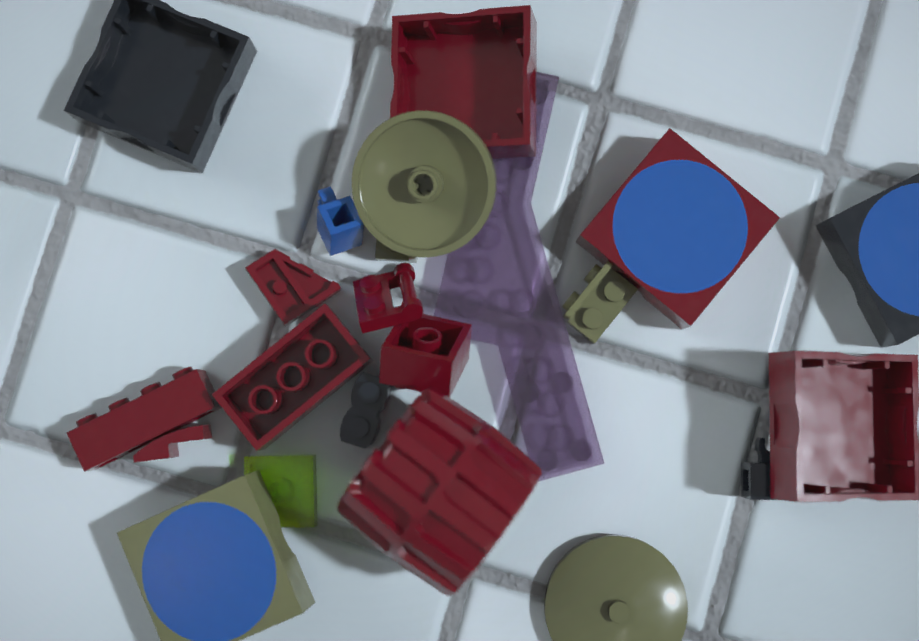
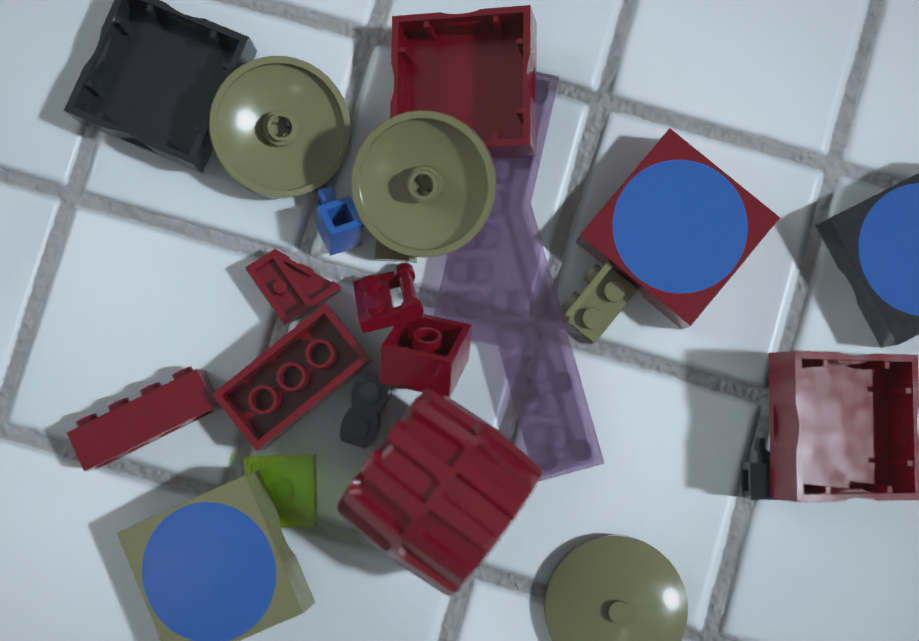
dark red slope [133,424,212,463] -> none
none -> olive dish [209,56,351,198]

